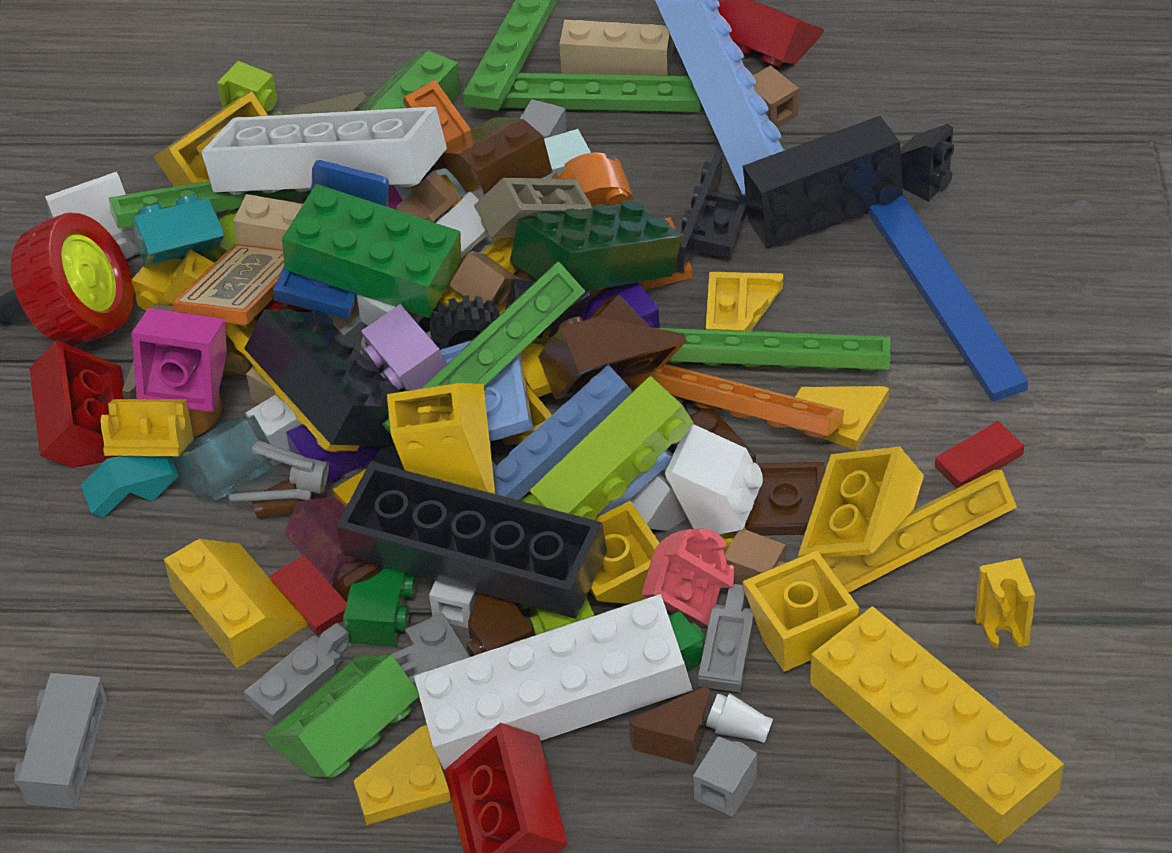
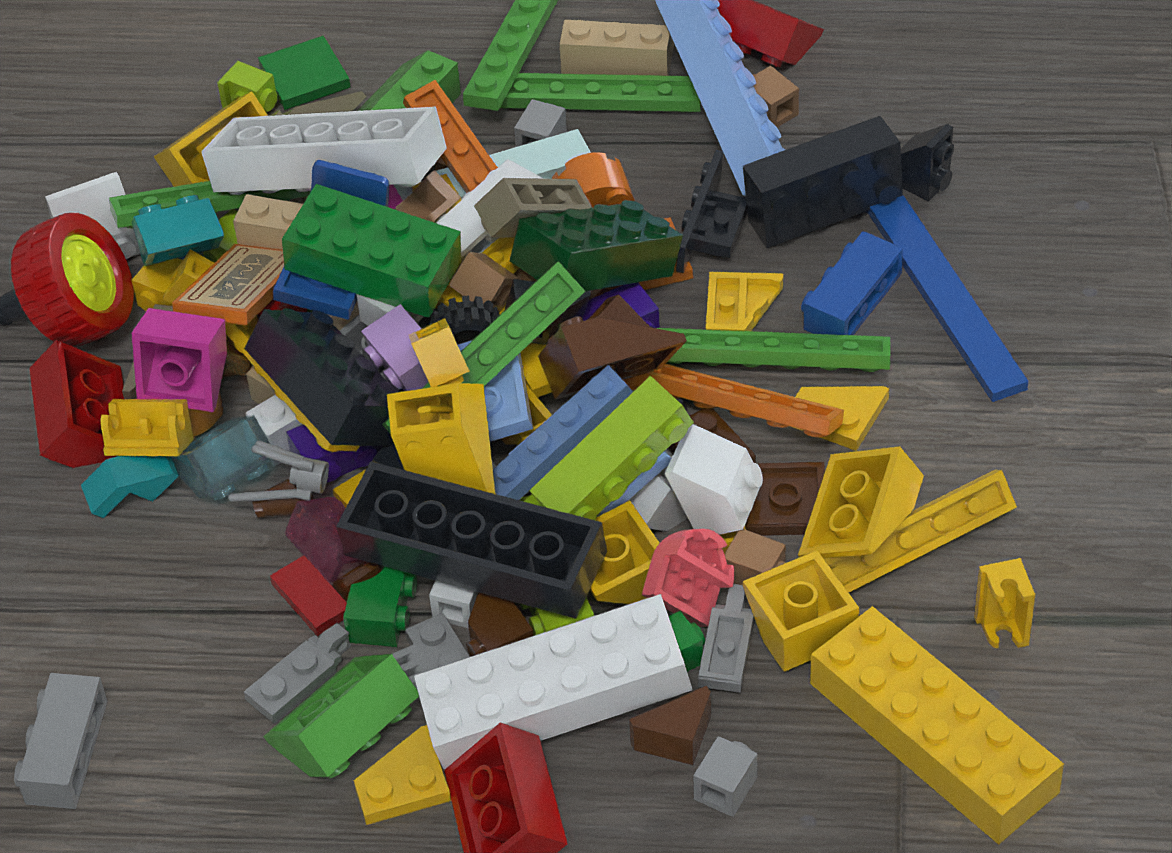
yellow slope [164,539,307,668] -> none
reddish brown slope [437,117,553,200] -> none
white cone [706,693,773,743] -> none
red tile [935,421,1024,488] -> none
none -> green tile [258,35,351,110]
none -> yellow slope [408,318,470,387]
none -> blue brick [801,231,903,335]

